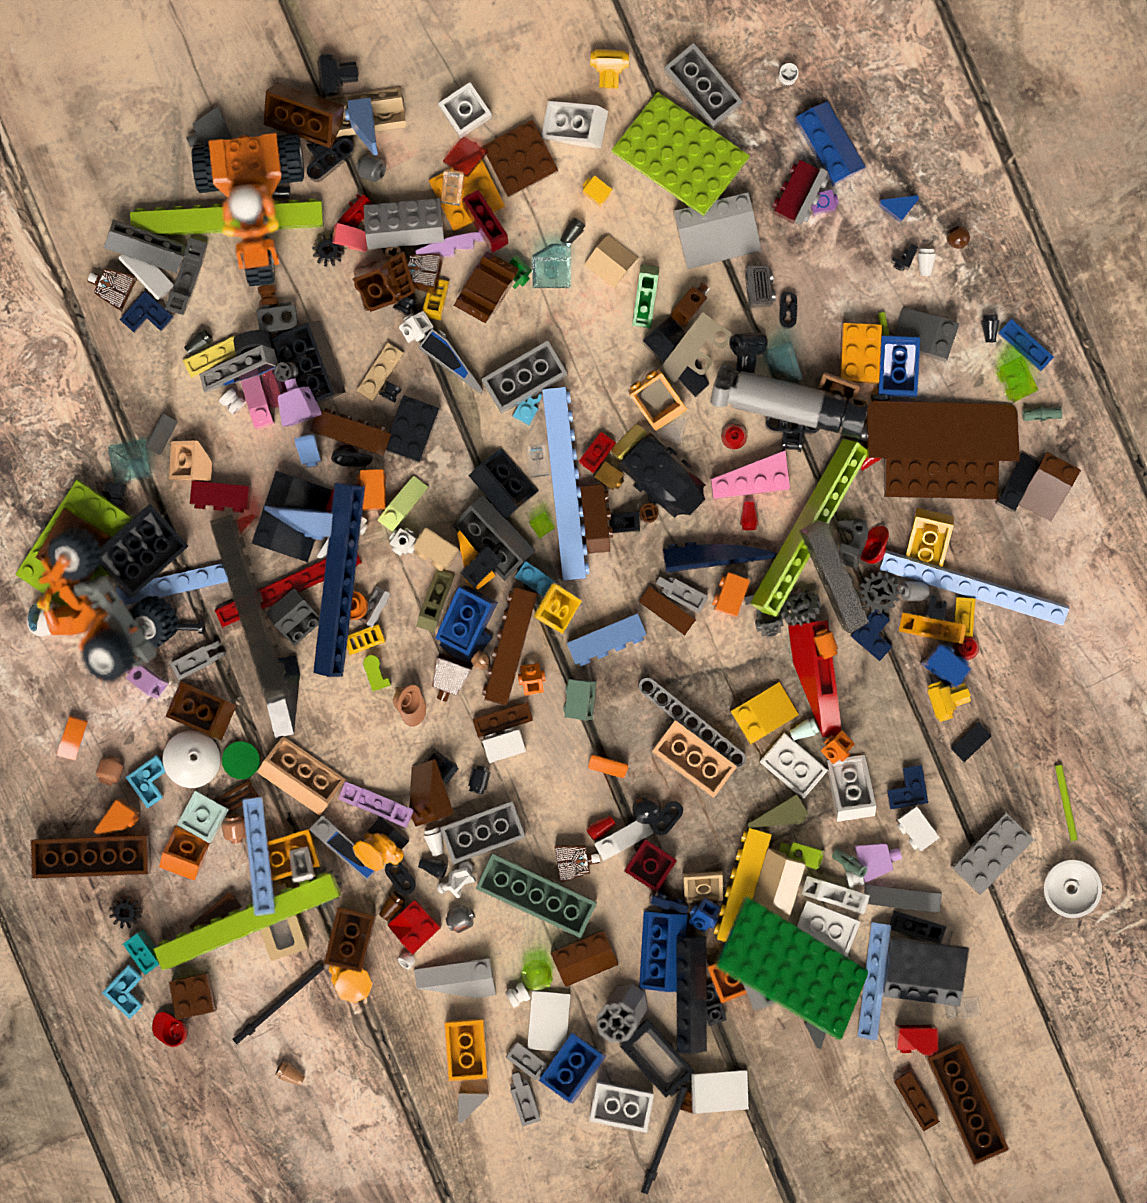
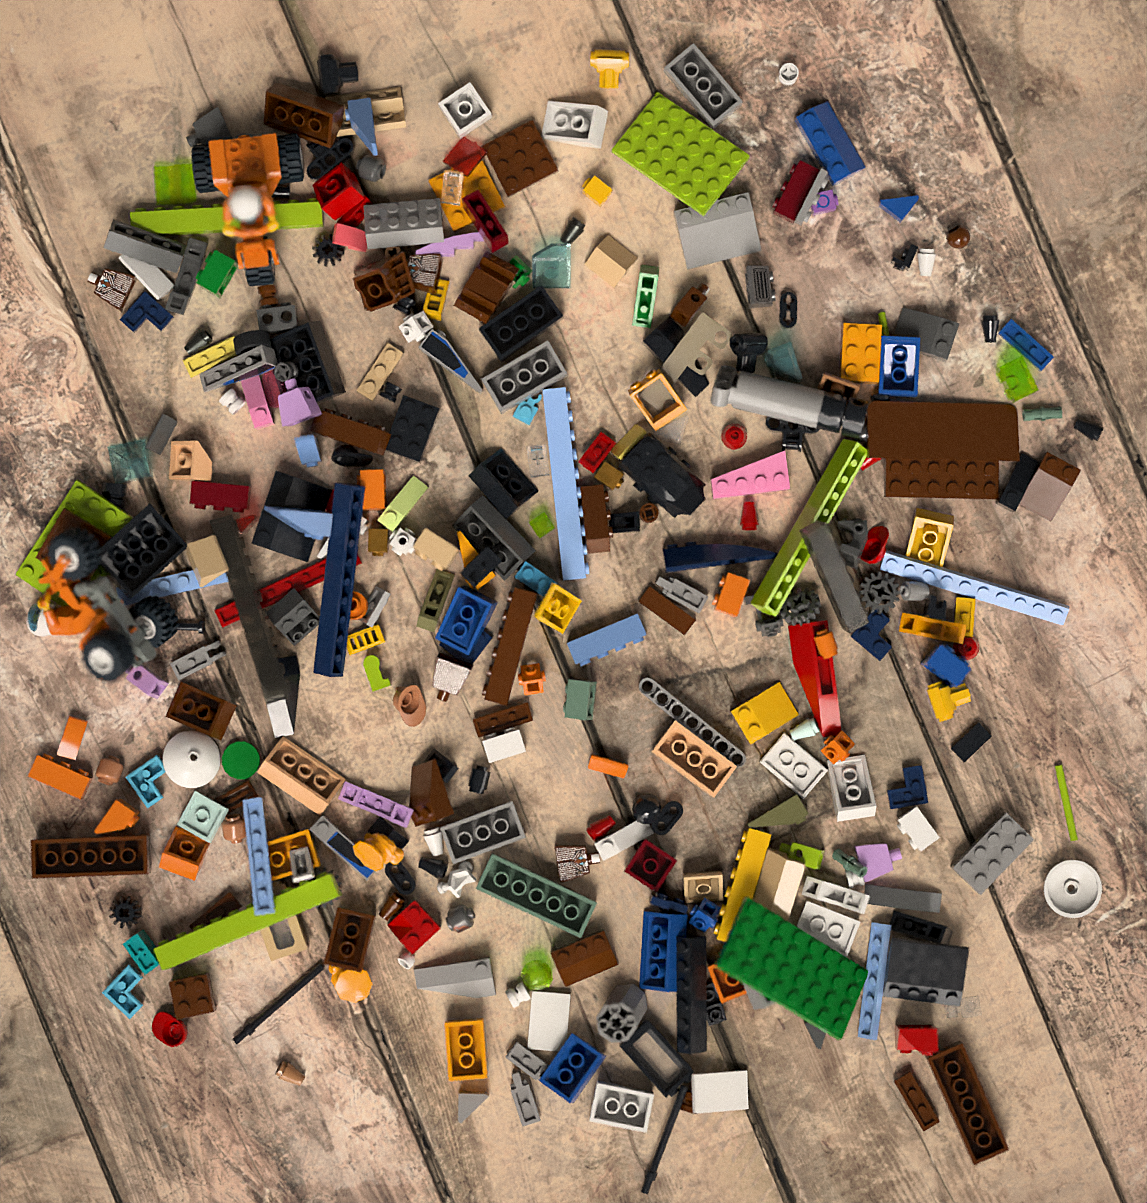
medium nougat plate [471,650,491,670] -> none
none -> orange brick [28,753,92,799]
none -> clear neon green slope [153,164,196,205]
none -> tan slope [186,535,229,587]
none -> green brick [195,250,239,299]
none -> red slope [312,162,365,221]
none -> pearl gold brick [368,529,389,556]
none -> black brick [479,285,564,362]
none -> black cone [1074,418,1104,441]

